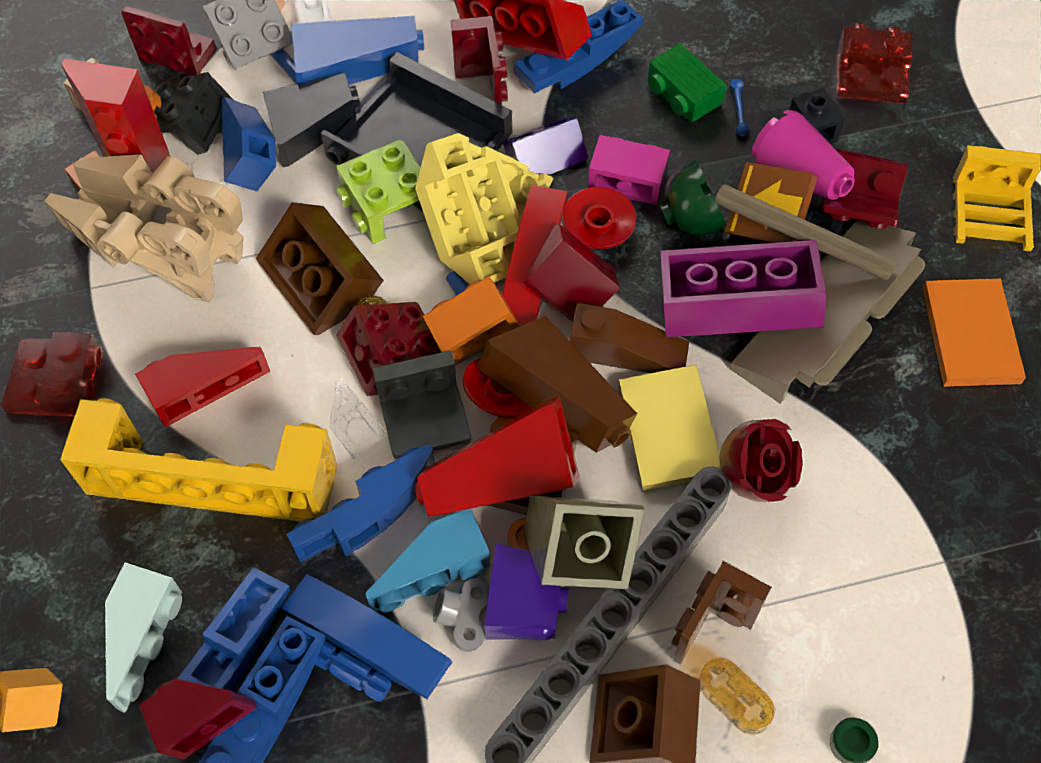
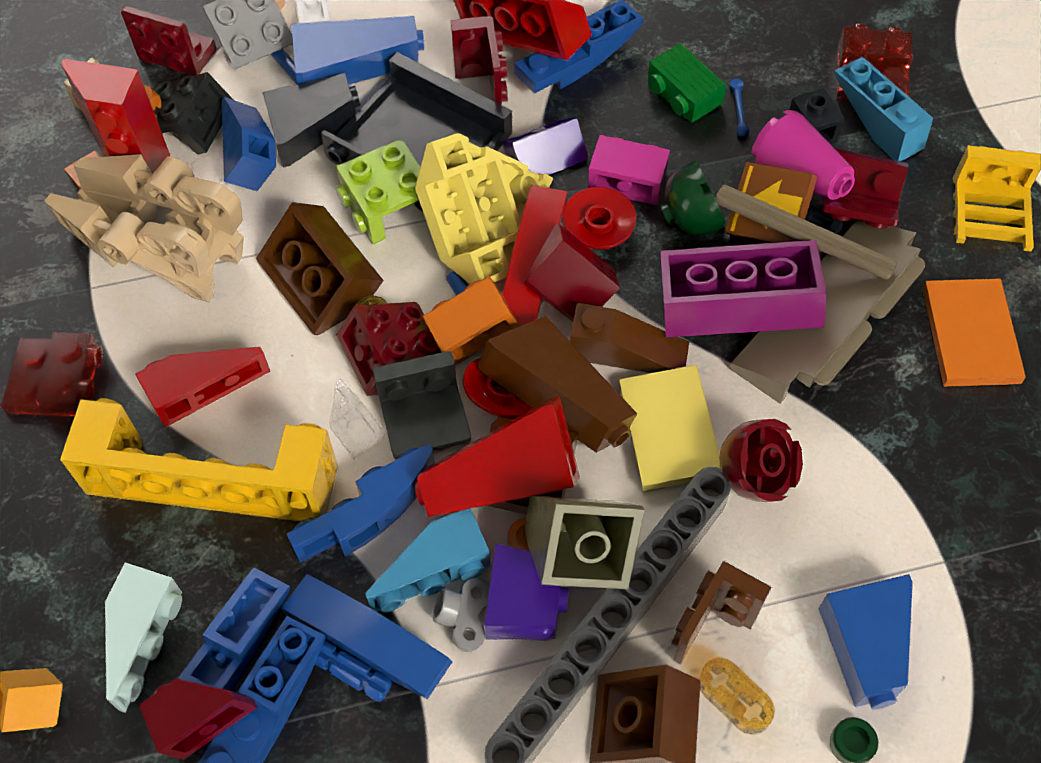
none -> blue slope [818,574,913,710]
none -> dark azure slope [834,57,933,162]

